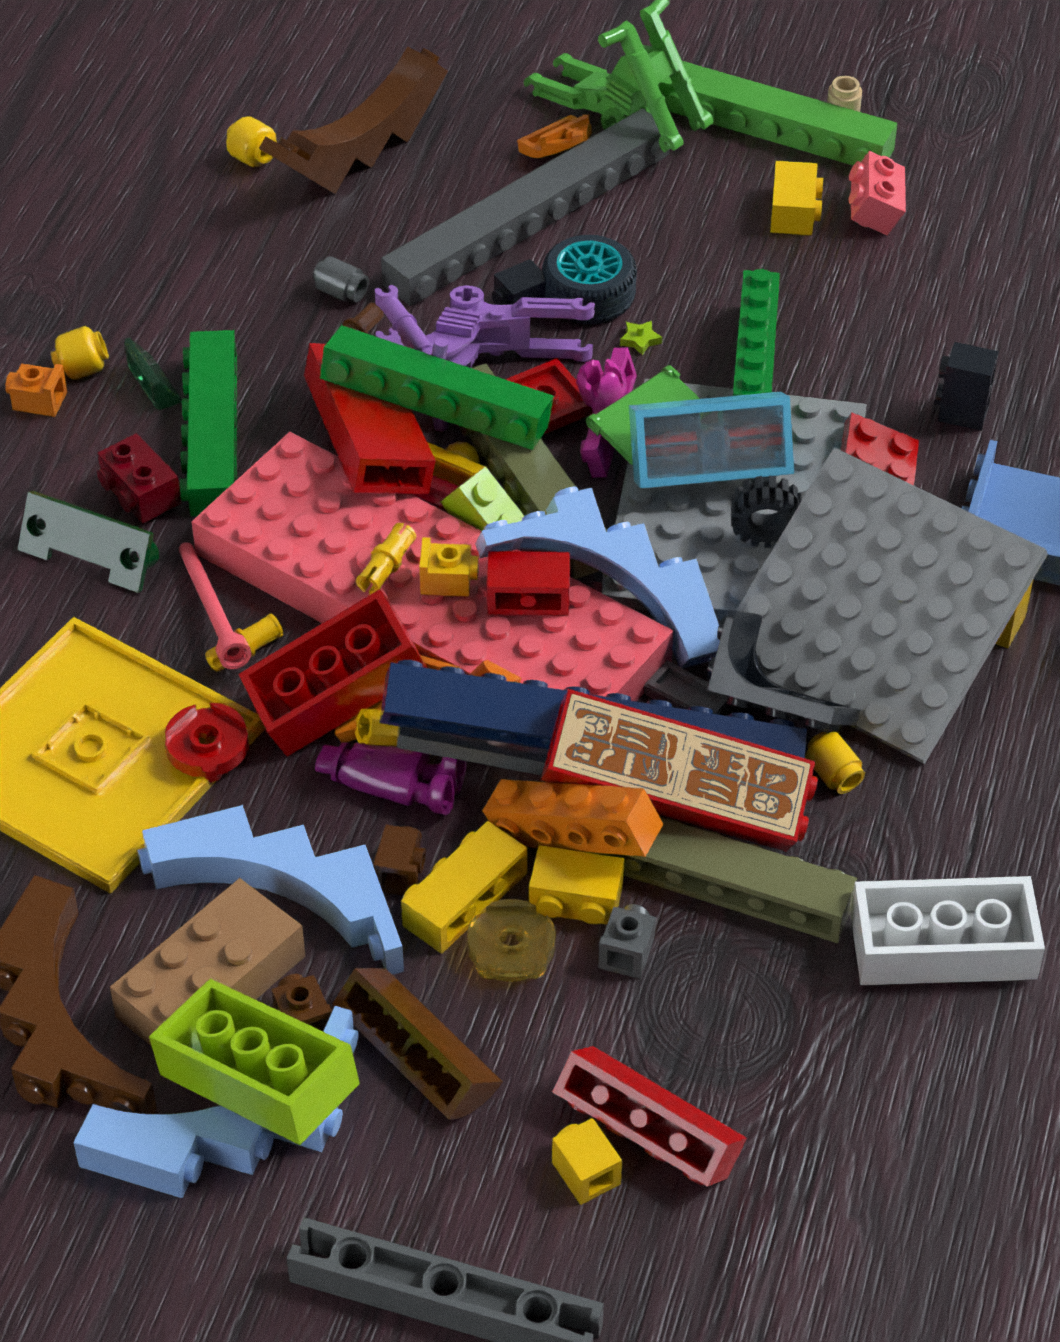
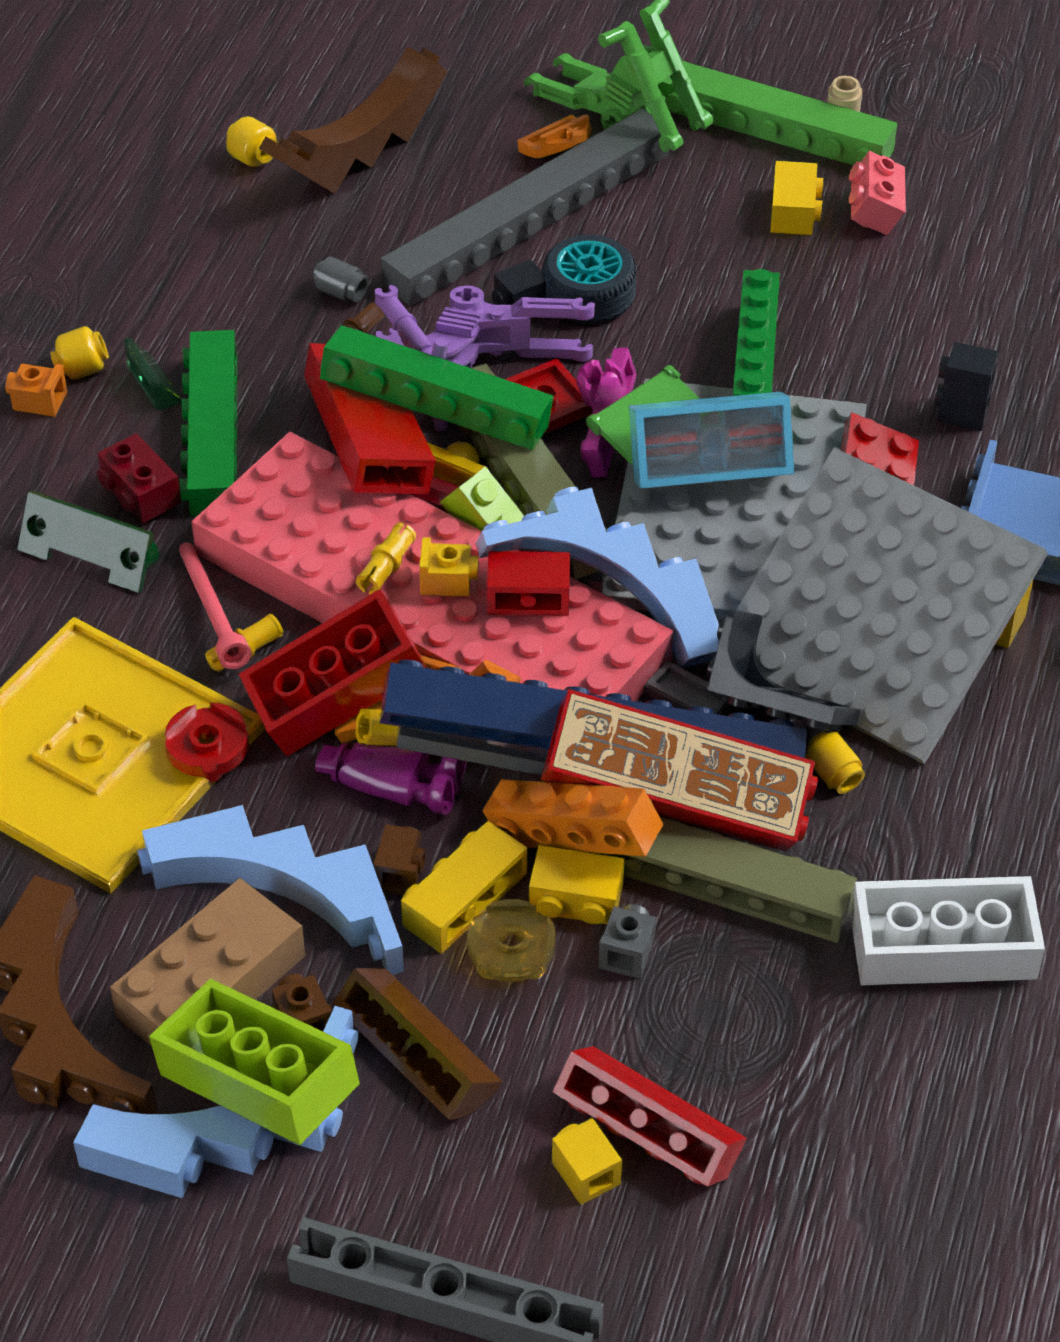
lime piece [620,321,662,355] -> none
black tyre [731,476,802,548] -> none

